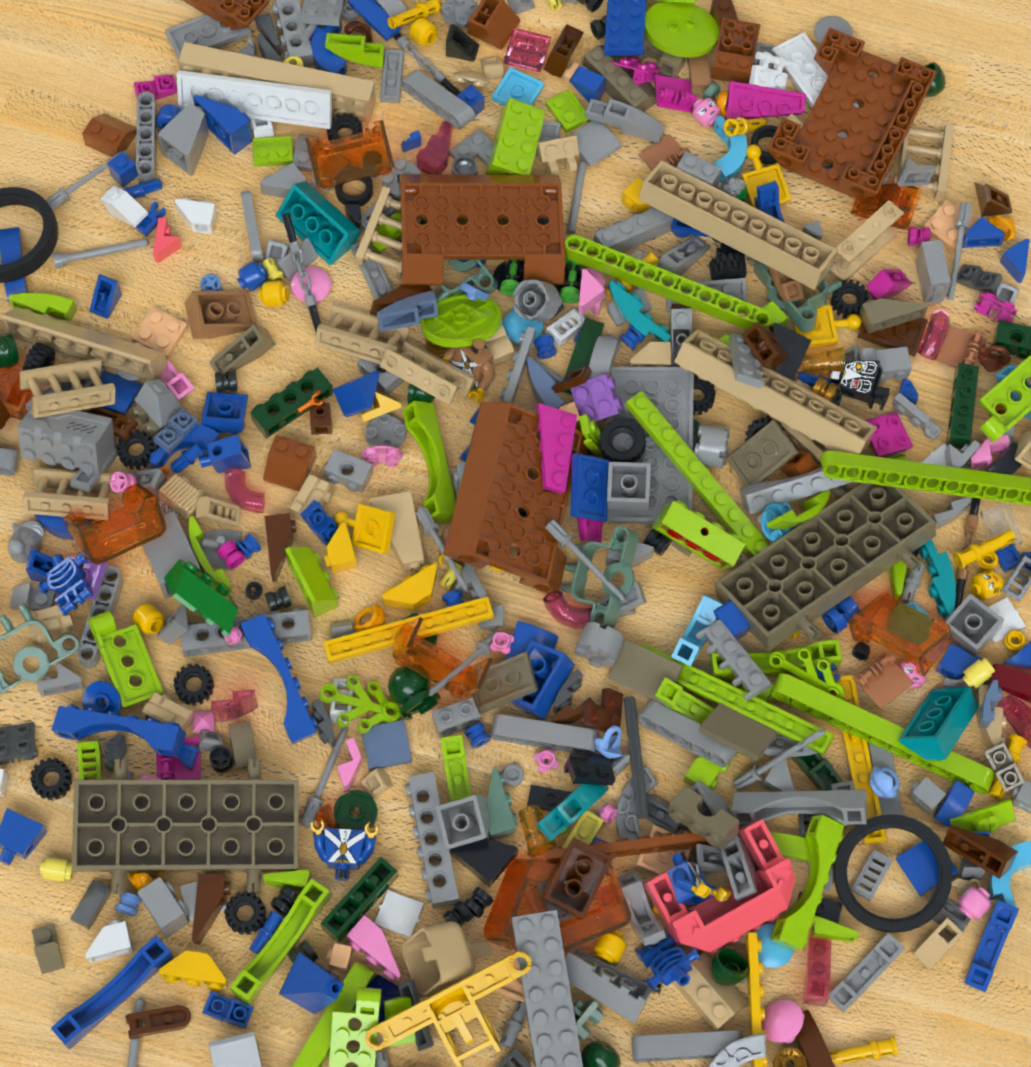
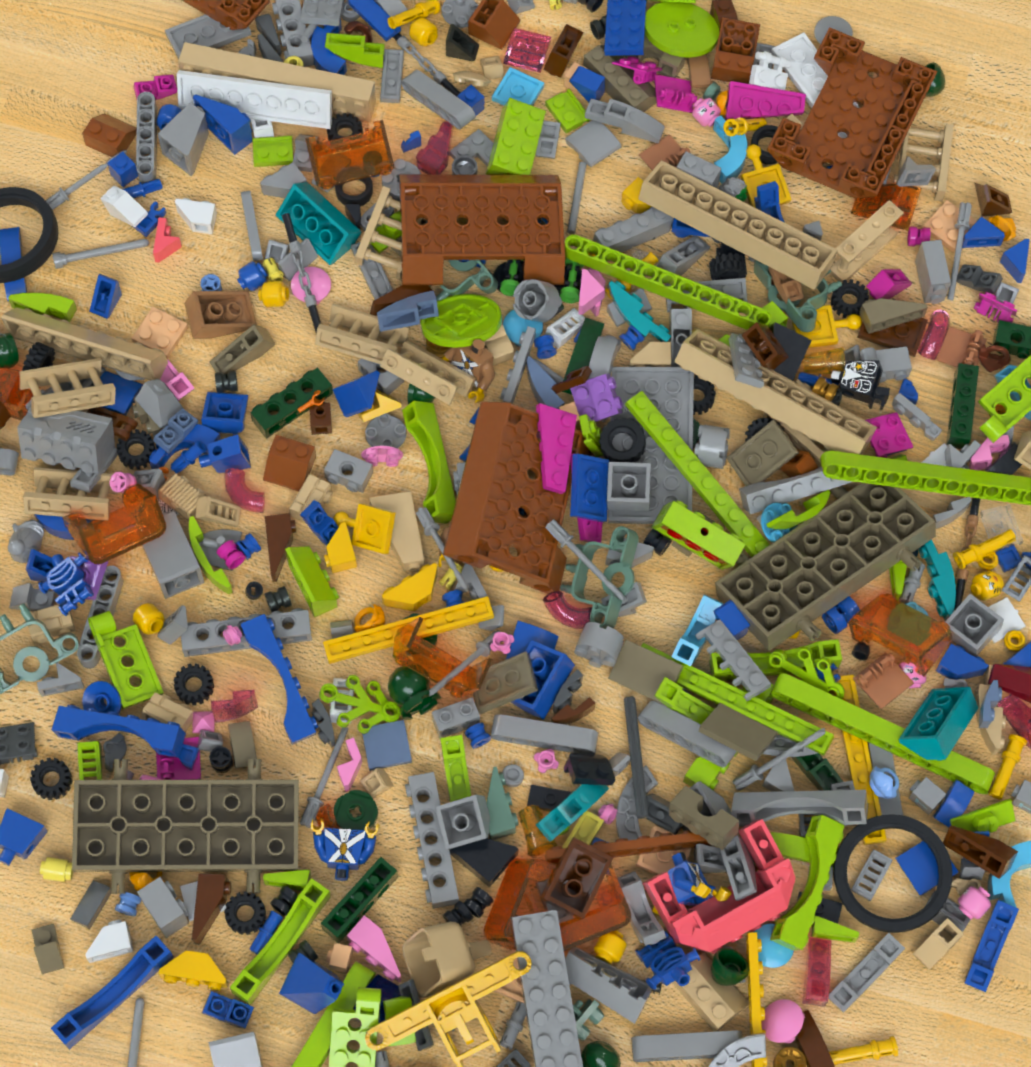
reddish brown plate [125,1005,191,1039] -> none
green wedge [164,559,238,637] -> none
white piece [374,890,424,938] -> none
medium blue plate [460,282,489,302] -> none
tan plate [537,135,579,175] -> none
copper plate [583,688,623,736] -> none
light blue piece [595,725,623,759] -> none
light yellow brick [962,658,995,689] -> none
dark tan slope [984,741,1025,792] -> none

